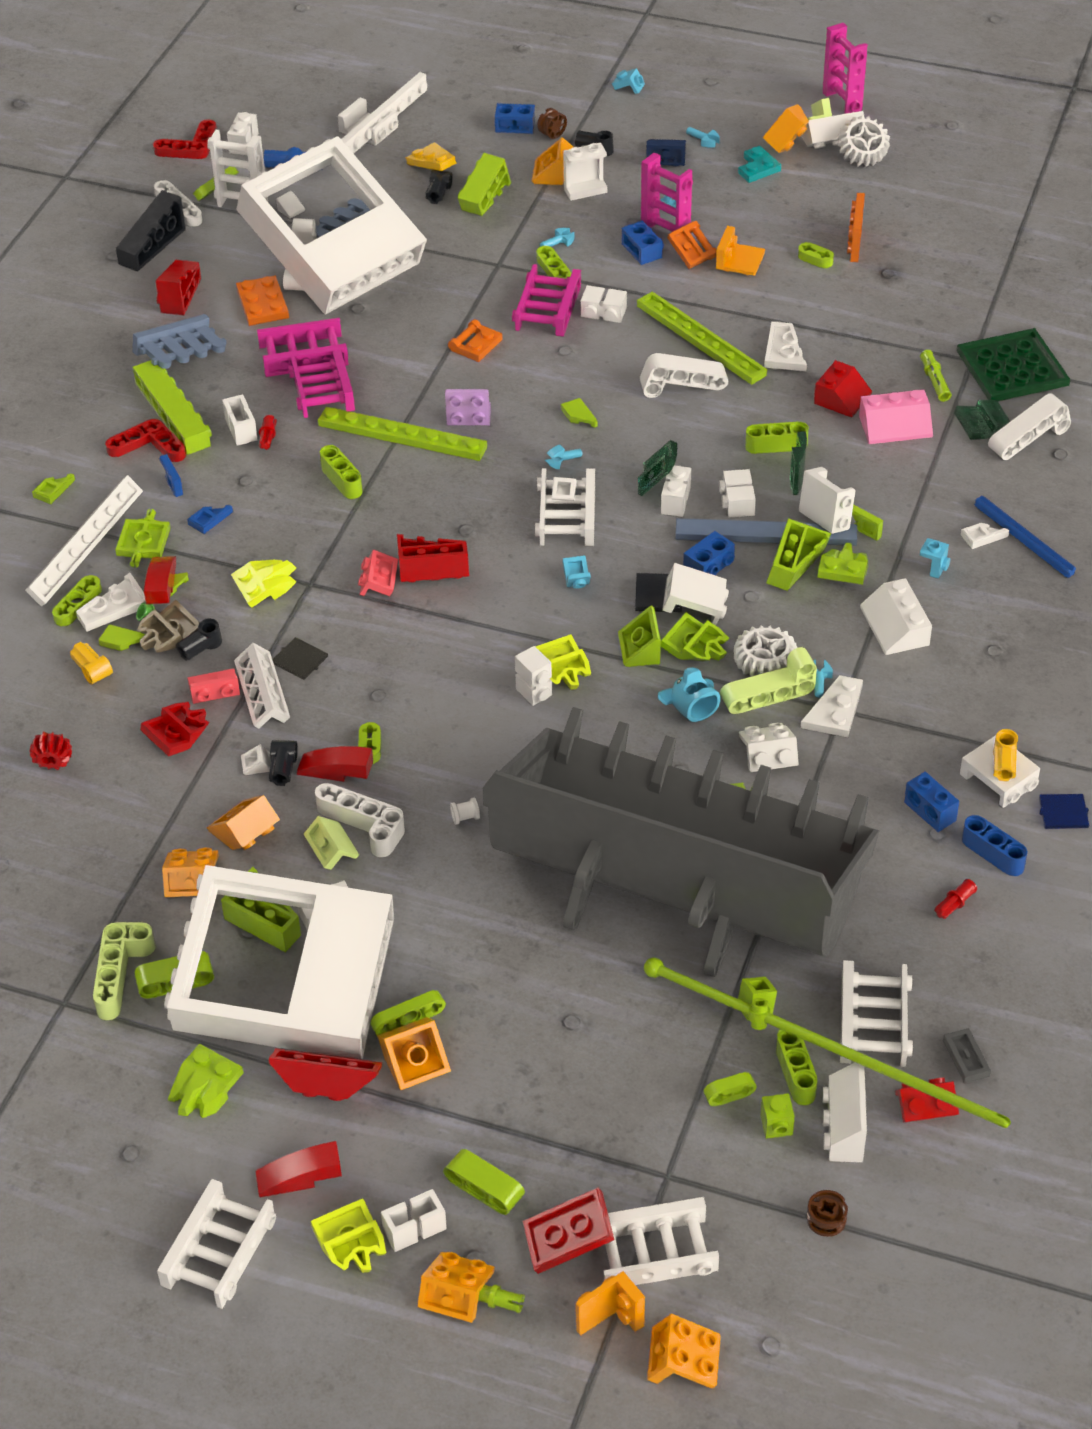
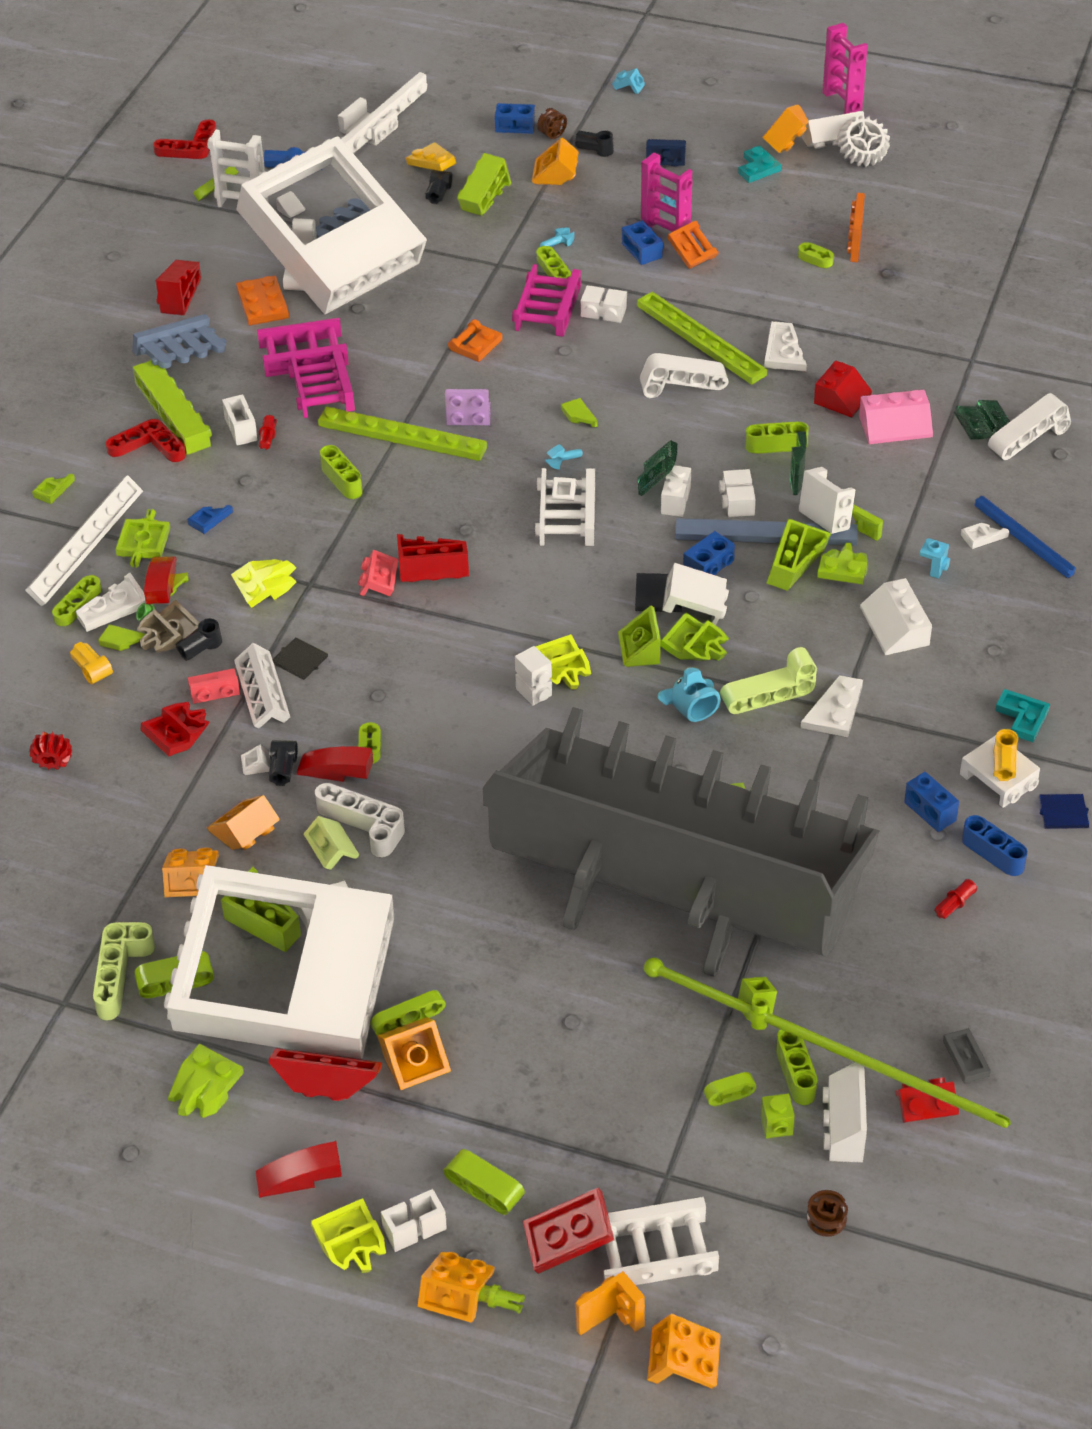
black wedge [116,190,186,272] -> none
white beam [154,180,203,227] -> none
white fence [157,1179,276,1309] -> none
blue tile [159,454,183,497] -> none
white piece [227,112,259,155] -> none
white bush [450,797,480,825] -> none
medium azure bracket [562,555,591,589] -> none
white panel [563,143,607,201] -> none
medium azure bar [686,127,720,147] -> none
light orange bracket [716,226,765,276] -> none
white gear [734,625,797,677] -> none
white bracket [739,723,799,772] -> none
yellowish green panel [807,98,832,120] -> none
medium azure bar [814,660,833,698] -> none
white fence [840,960,913,1067] -> none
lime pin [920,350,952,402] -> none
dark green plate [957,328,1070,403] -> none
none -> teal plate [995,689,1050,742]

